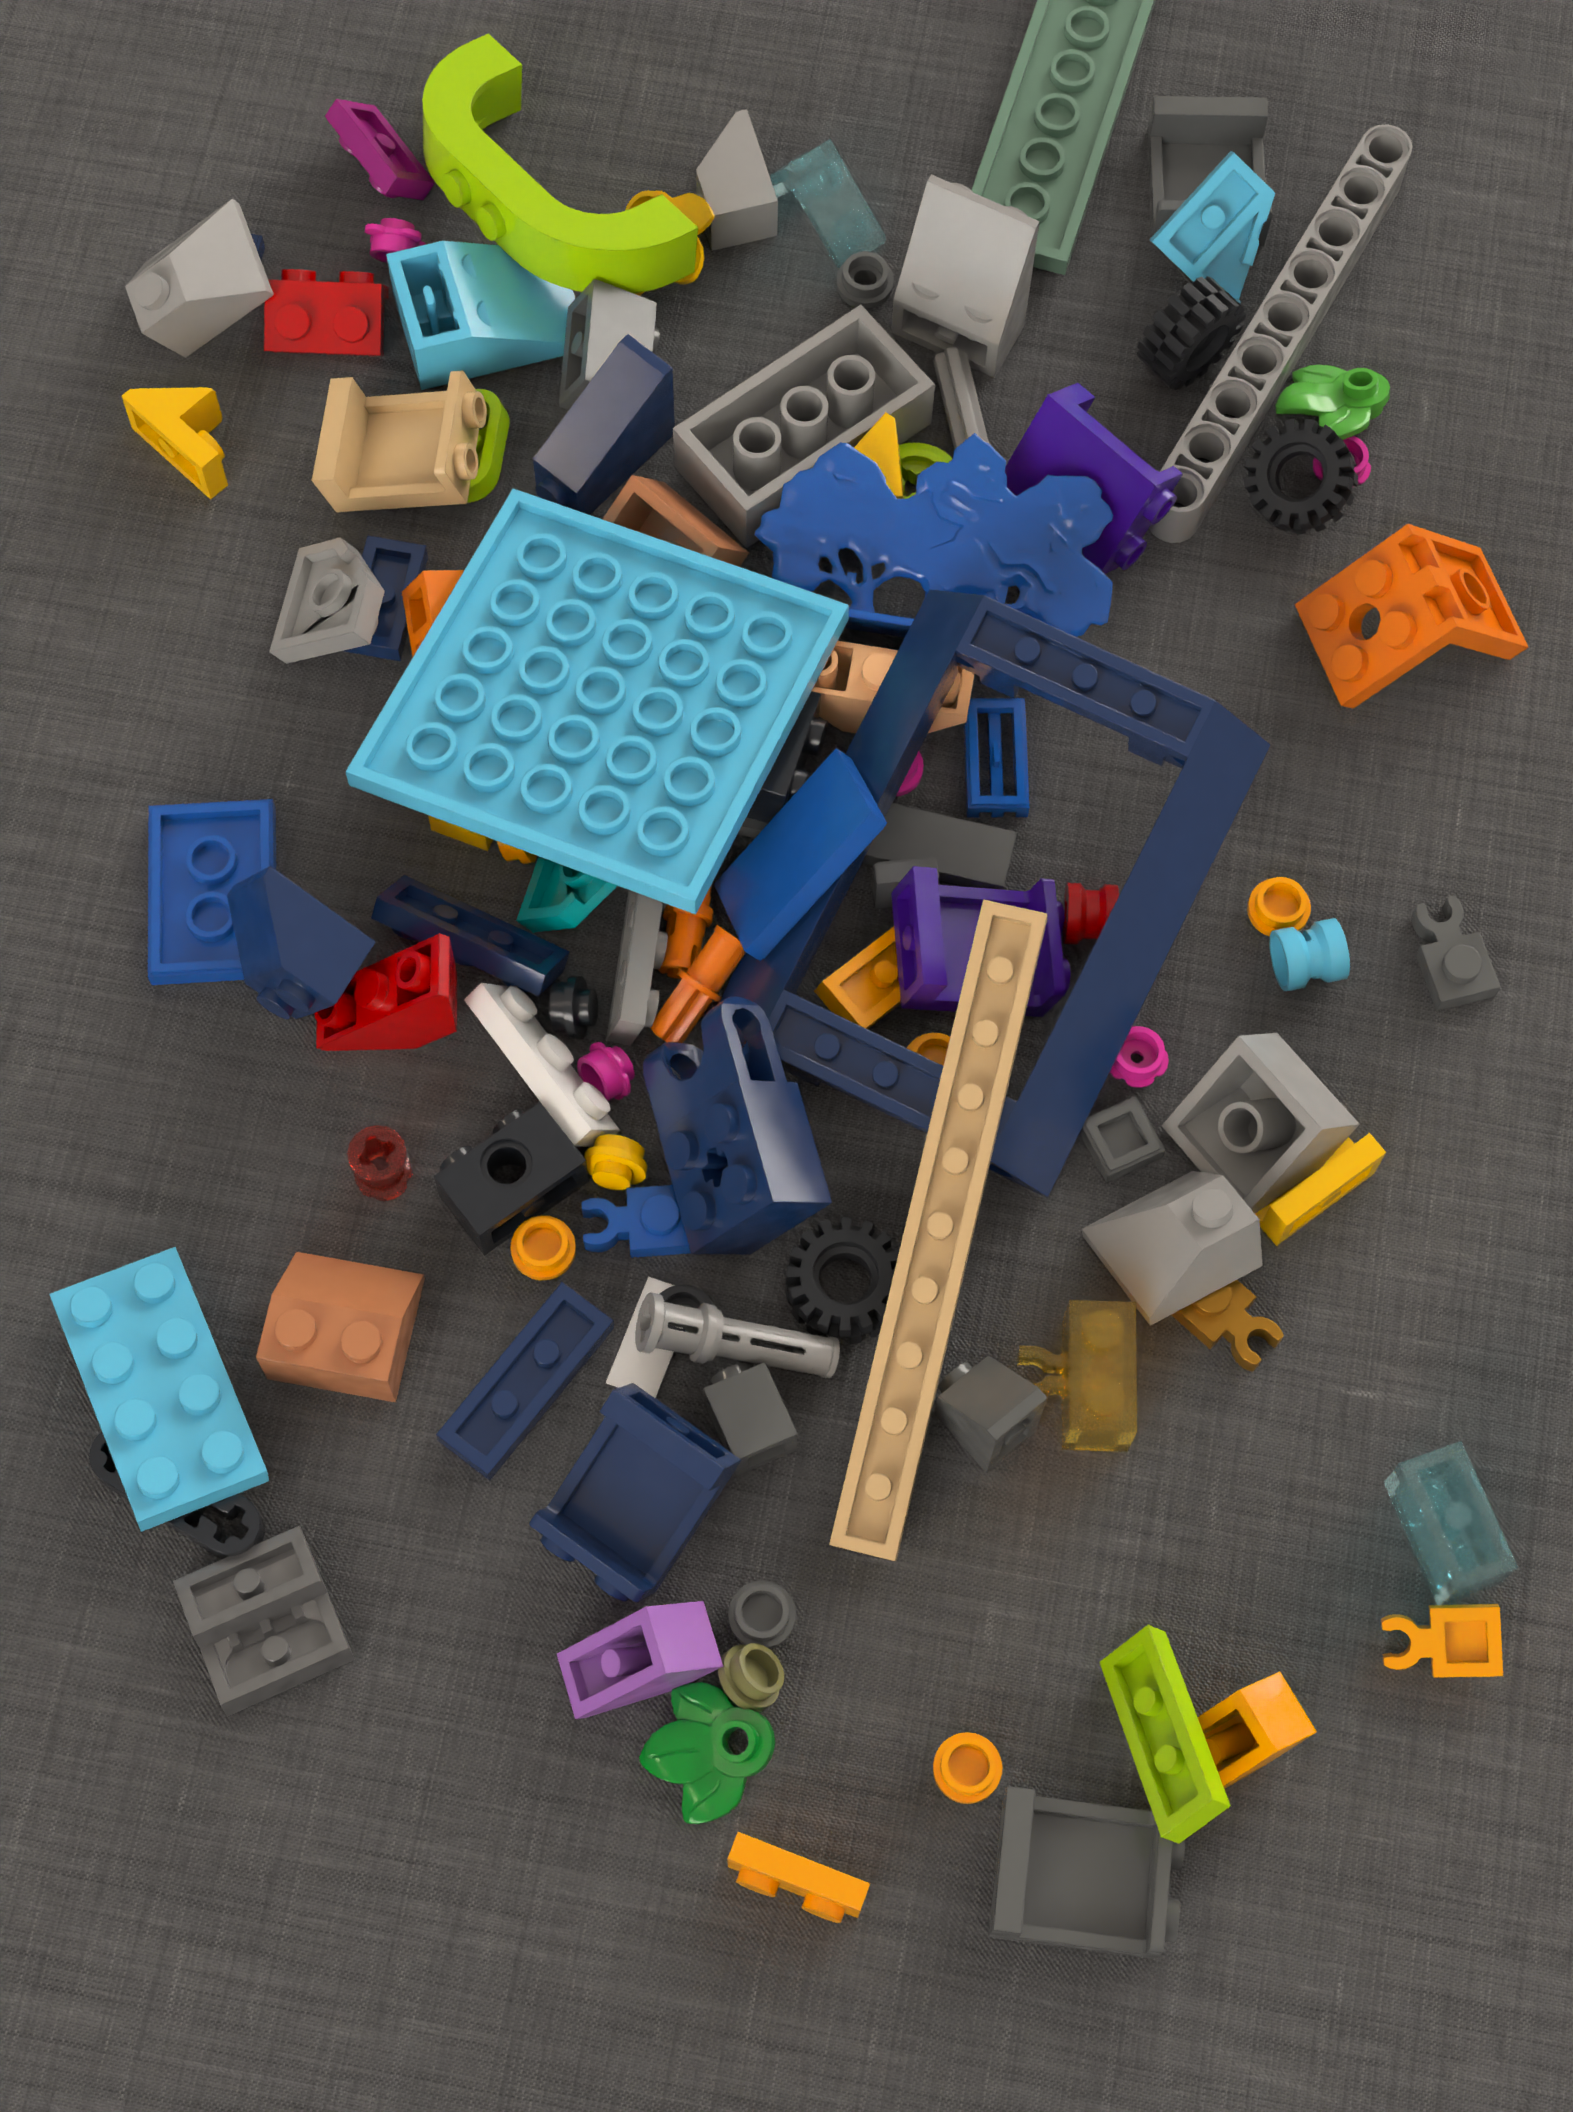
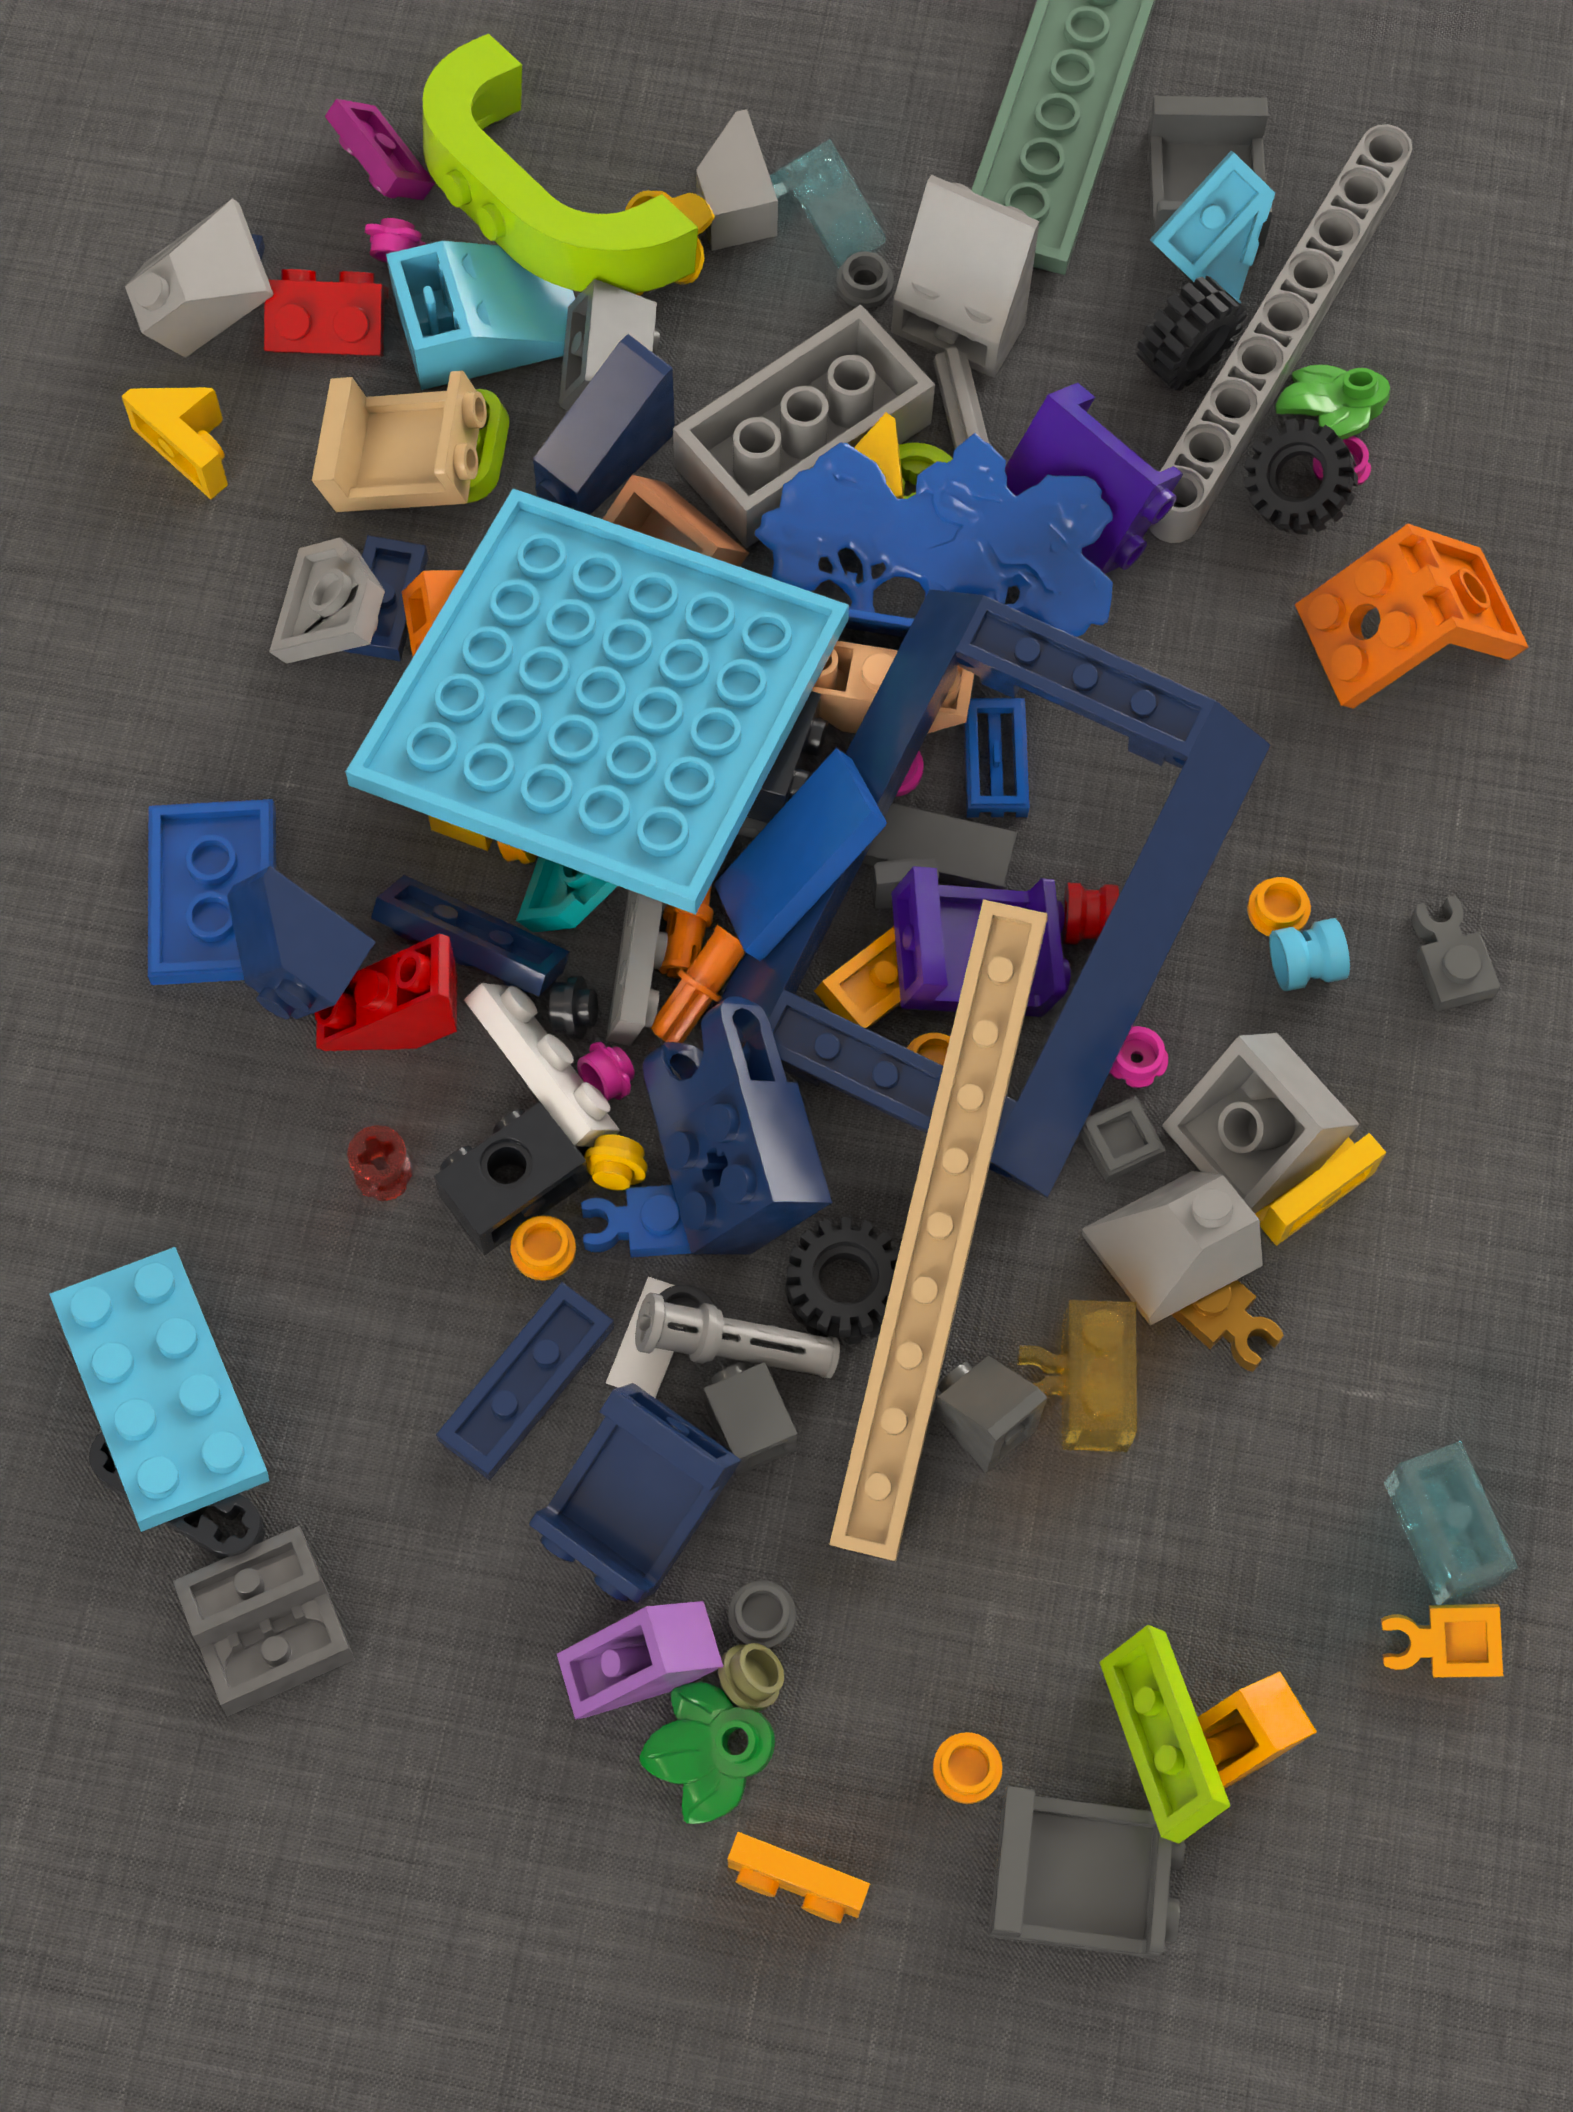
nougat slope [256,1252,425,1402] -> none

